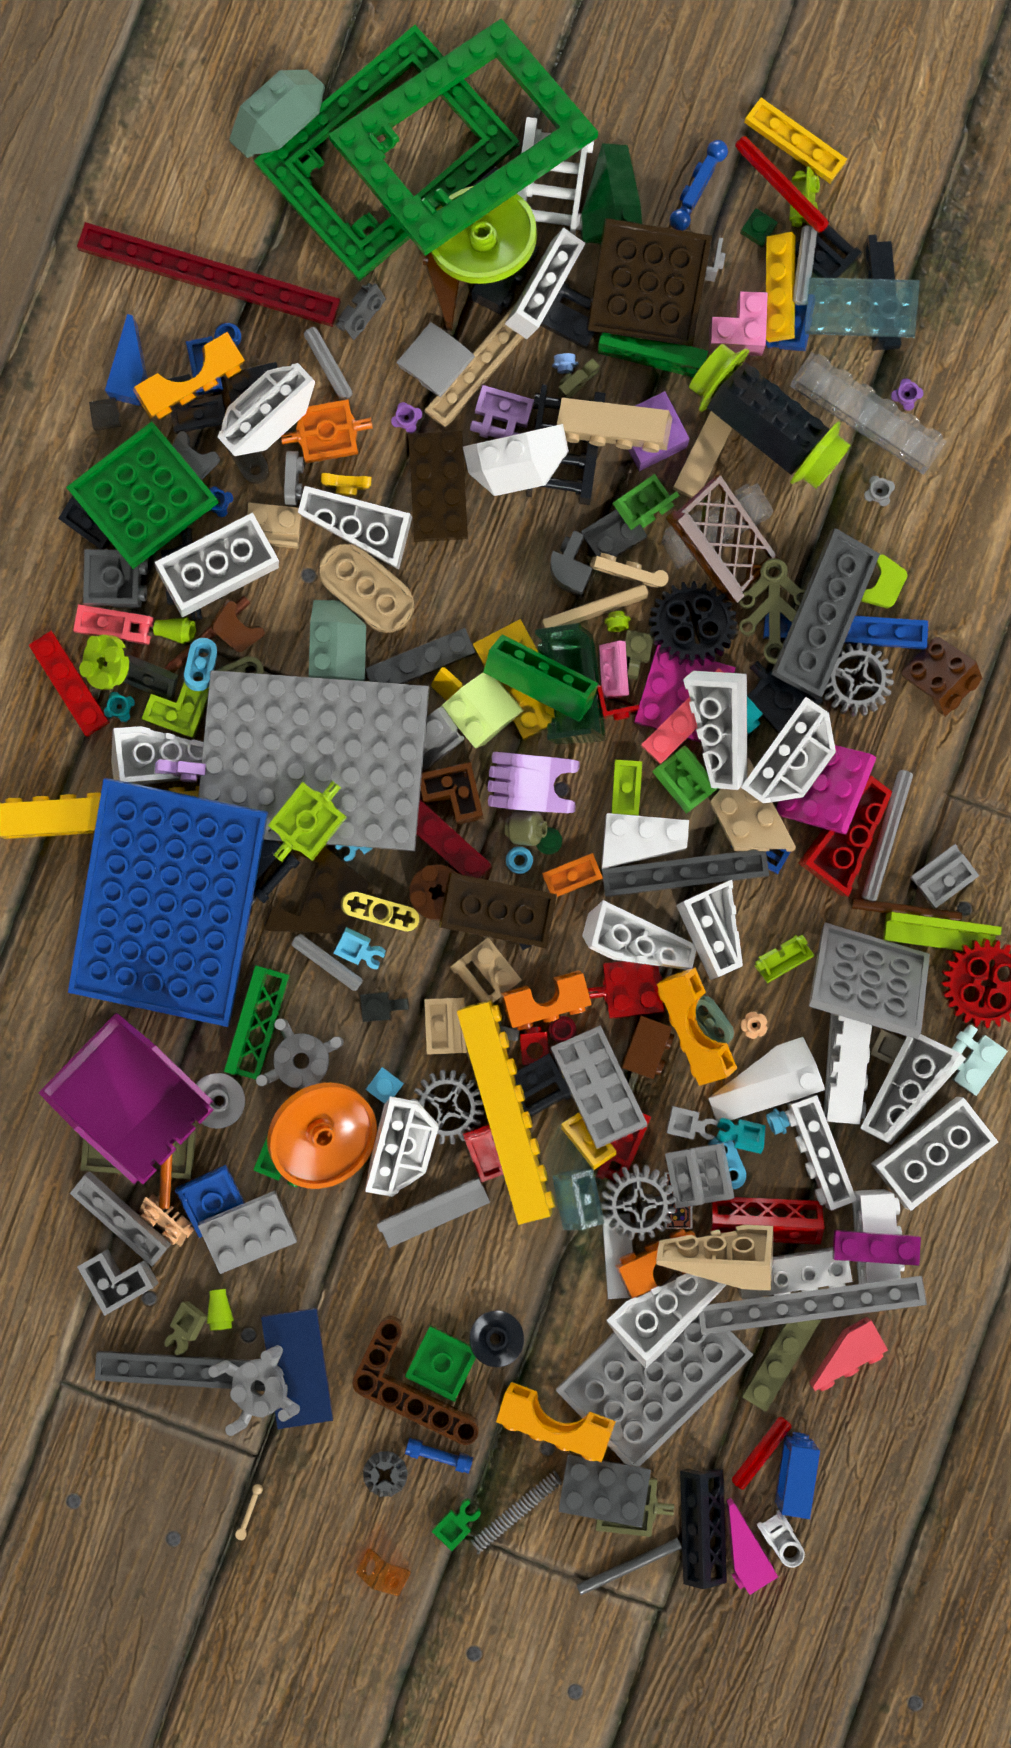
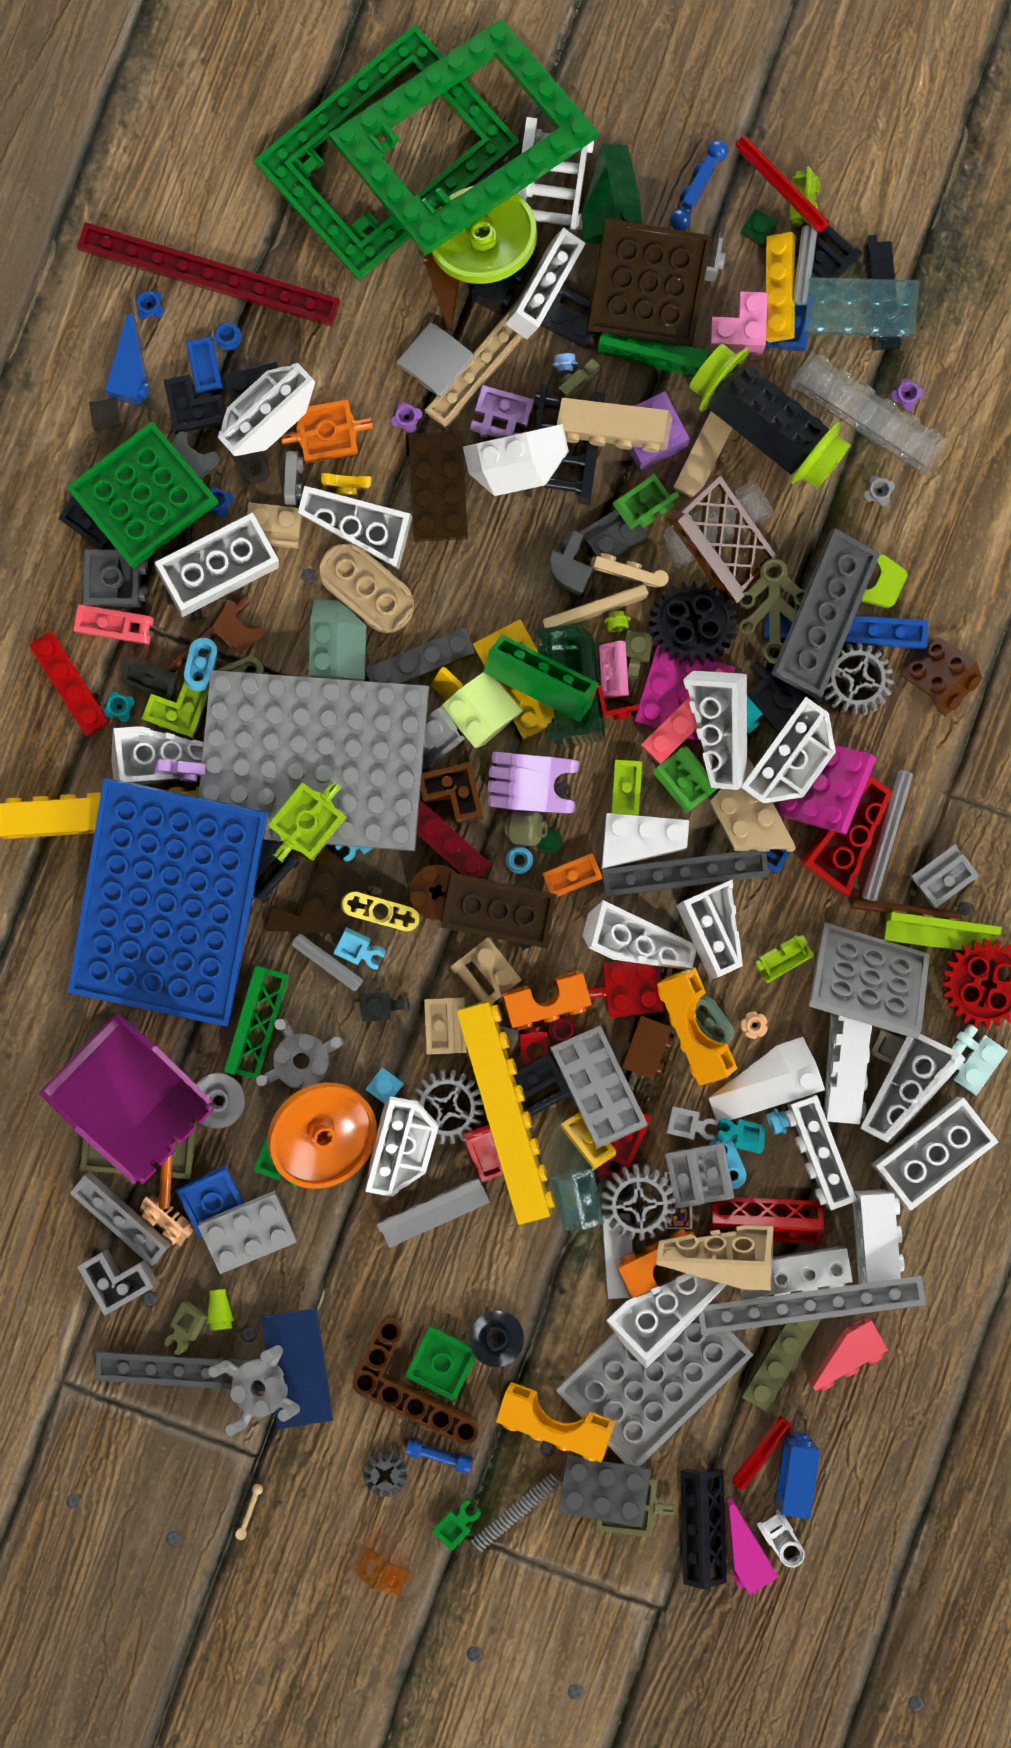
lime plate [79,635,129,690] -> none
light orange arch [133,332,245,419] -> none
lime cone [153,617,196,644] -> none
sand green wedge [229,70,325,158] -> none
light grey axle [304,327,352,400] -> none
dark grey hinge [335,283,386,340] -> none
dark grey bar [577,1537,682,1595] -> none
yellow plate [744,98,847,184] -> none
magenta plate [832,1230,921,1266] -> none
none -> blue plate [135,291,164,320]

